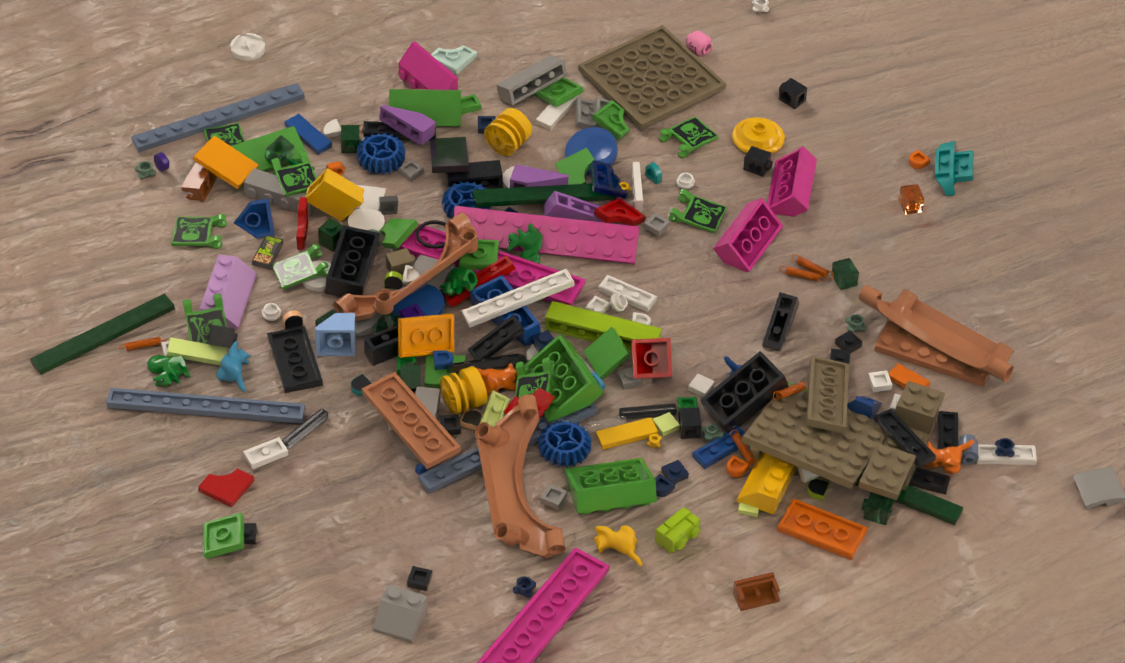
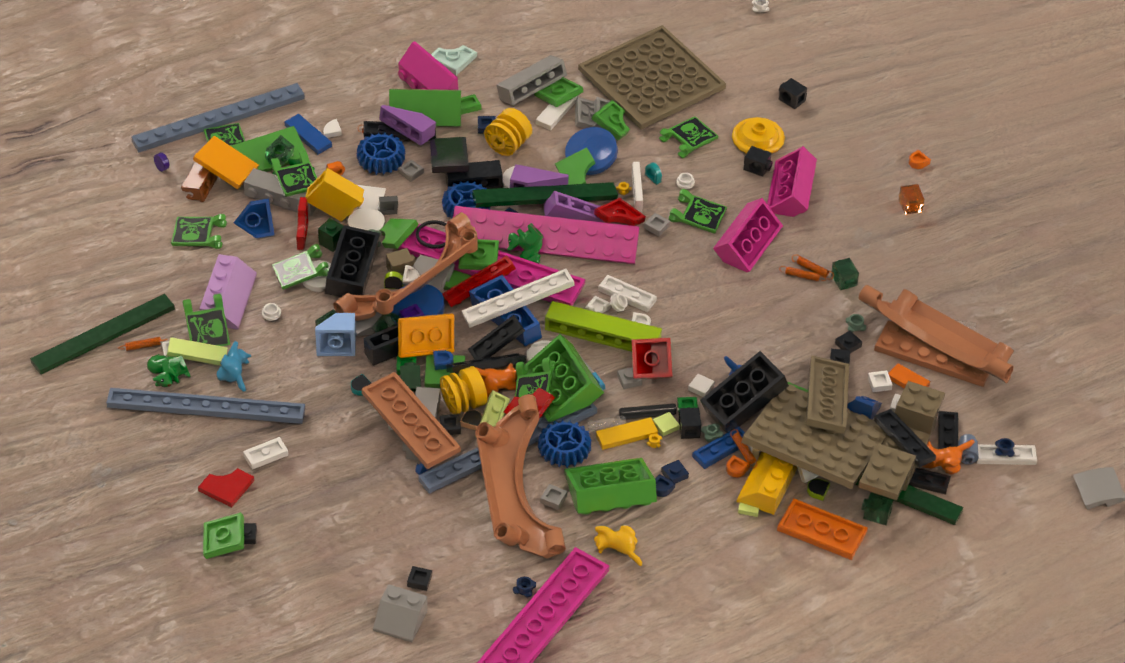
sand green plate [135,161,156,179] -> none
black brick [207,325,238,348] -> none
white tile [230,33,266,61] -> none
tile [252,235,283,269] -> none
black tile [267,326,323,393] -> none
axle [282,409,328,449] -> none
black tile [283,310,303,329] -> none
dark green brick [341,125,360,153] -> none
green animal [439,266,478,296] -> none
dark blue plate [531,330,554,353] -> none
bright green tile [583,327,631,380] -> none
clear blue wing [590,160,628,199] -> none
lime brick [654,507,701,554] -> none
bright pink head [686,30,712,56] -> none
dark orange hinge [733,572,780,611] -> none
black slope [762,292,799,351] -> none
orange piece [773,381,808,400] -> none
teal plate [935,141,974,196] -> none

